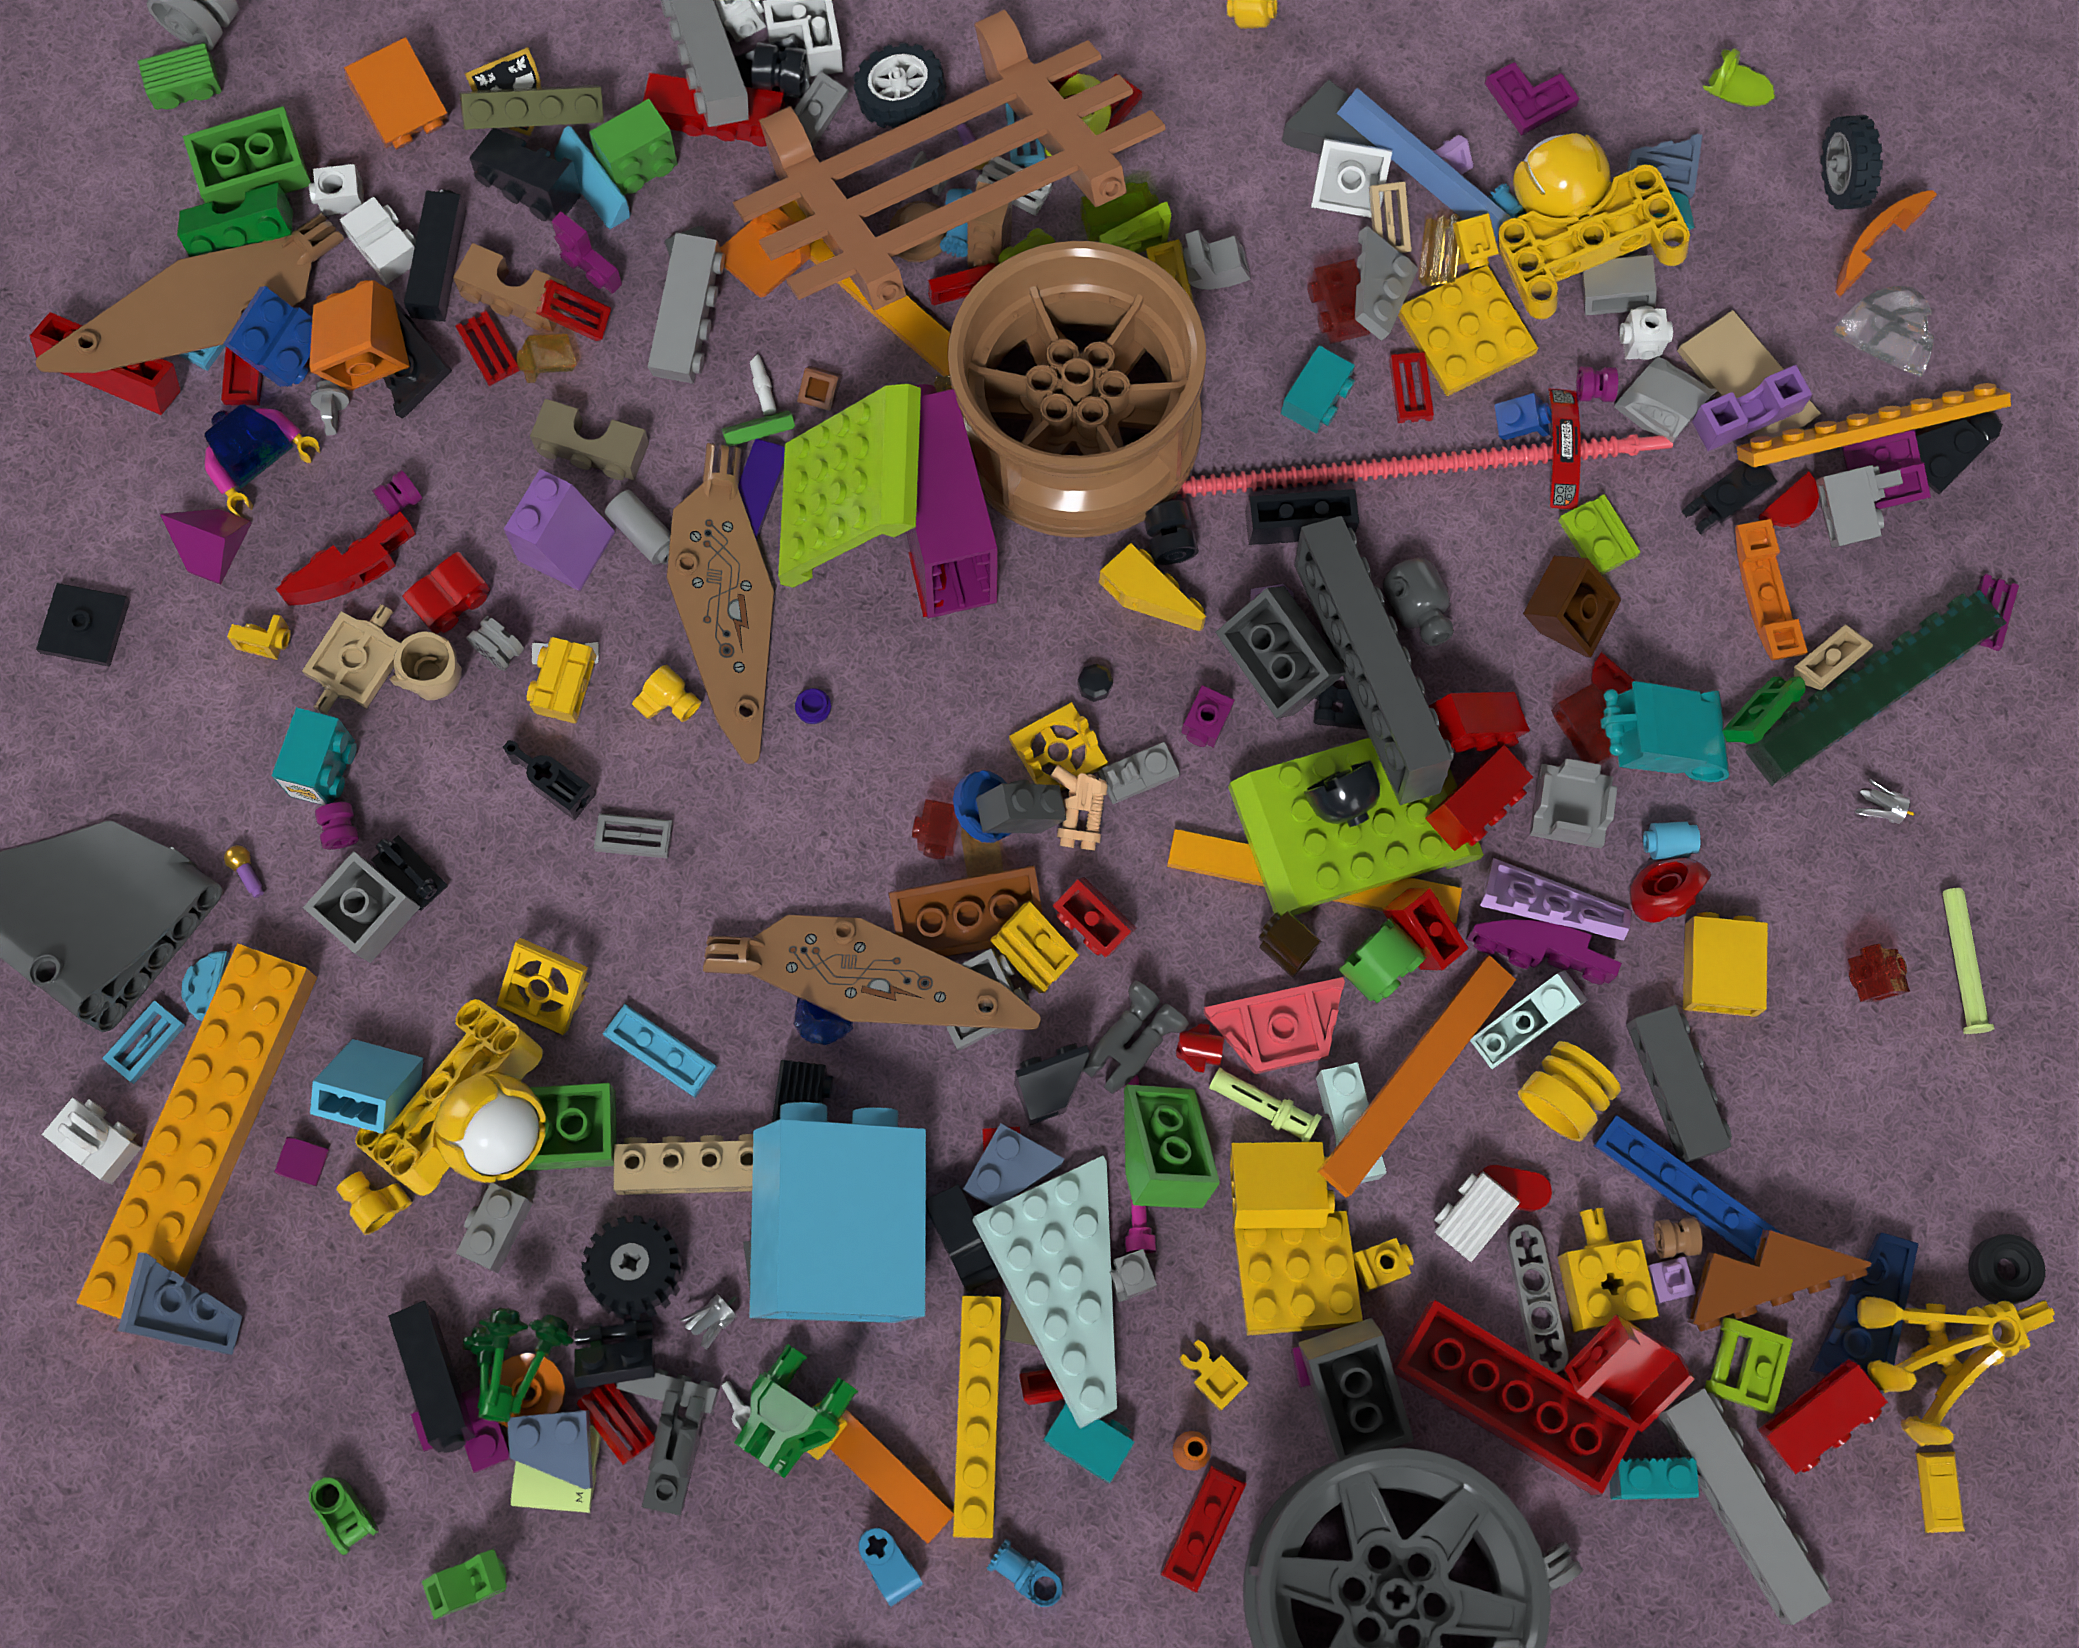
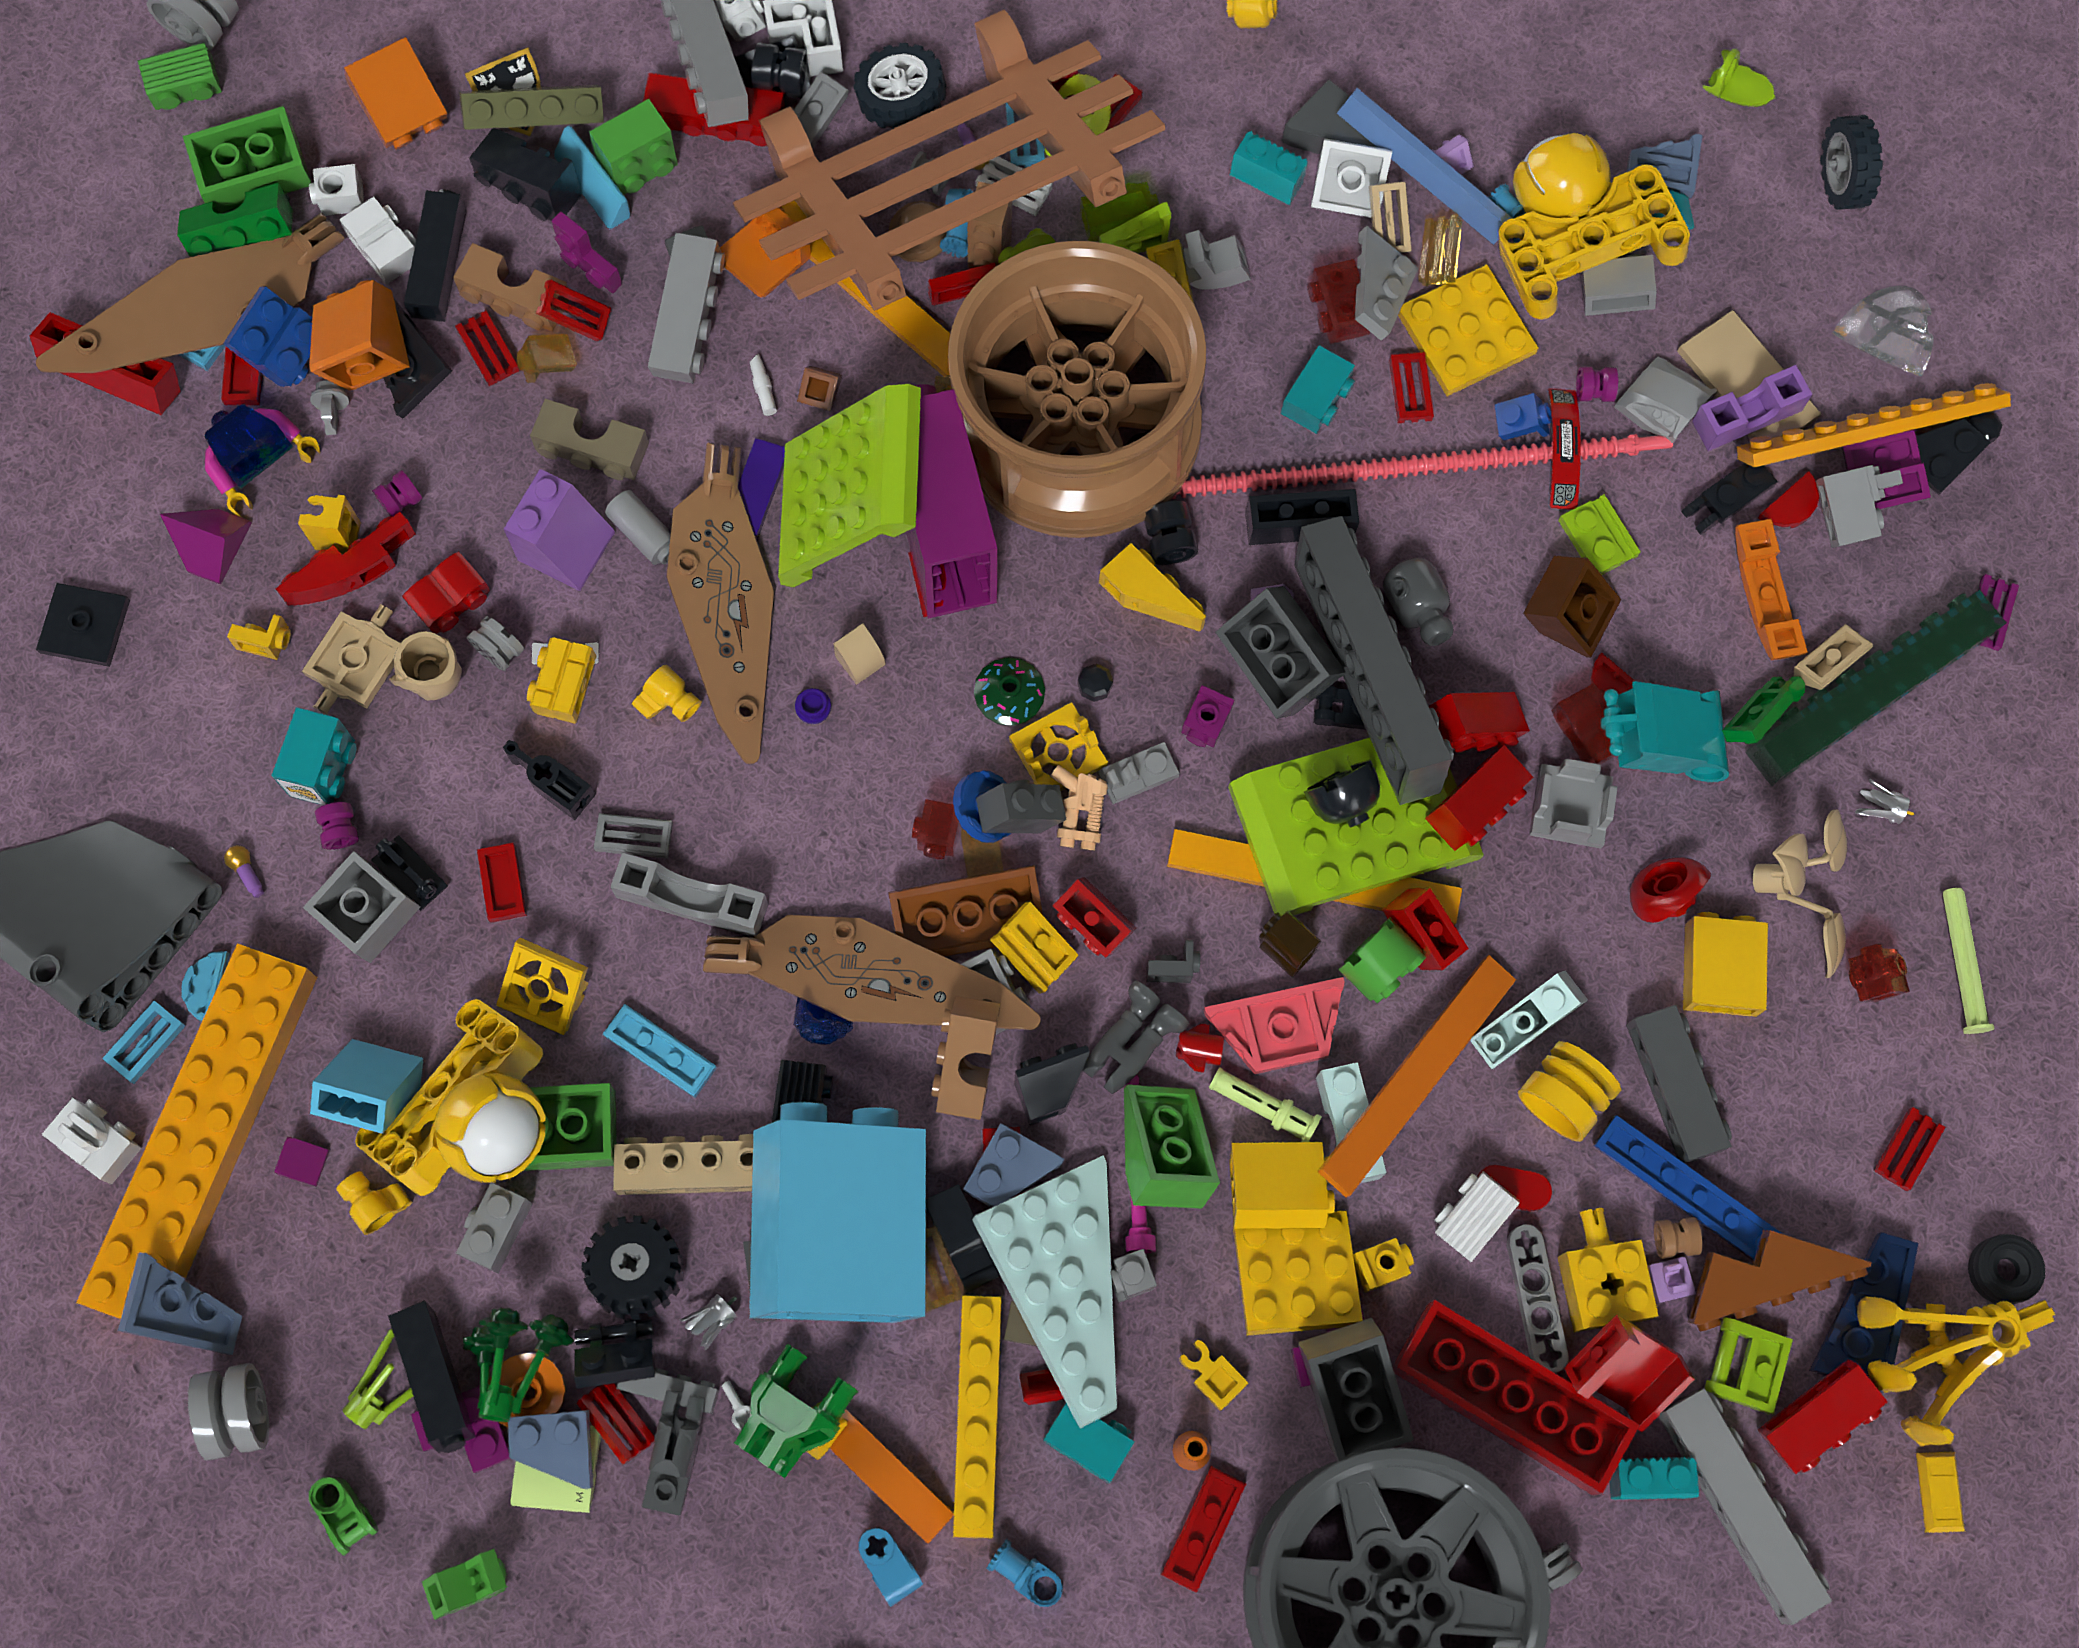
bright green tile [721,410,795,446] -> none
yellow bracket [1453,213,1499,269] -> none
magenta slope [1466,920,1622,985] -> none
lavender wing [1480,858,1632,940] -> none
magenta plate [1484,62,1580,135] -> none
white brick [1619,306,1673,359] -> none
medium azure brick [1643,822,1701,860] -> none
orange slope [1835,190,1937,297] -> none
none -> light grey wheel [188,1363,269,1461]
none -> yellow hinge [298,495,361,554]
none -> lime plant [342,1329,413,1429]
none -> red tile [477,843,527,923]
none -> light grey arch [610,853,768,937]
none -> tan brick [833,623,886,685]
none -> clear yellow tile [925,1226,962,1313]
none -> medium nougat arch [931,996,1000,1120]
none -> dark green dish [974,657,1045,726]
none -> dark grey bracket [1146,940,1200,983]
none -> teal brick [1230,131,1308,205]
none -> tan plant [1753,809,1847,978]
none -> red tile [1874,1107,1946,1191]

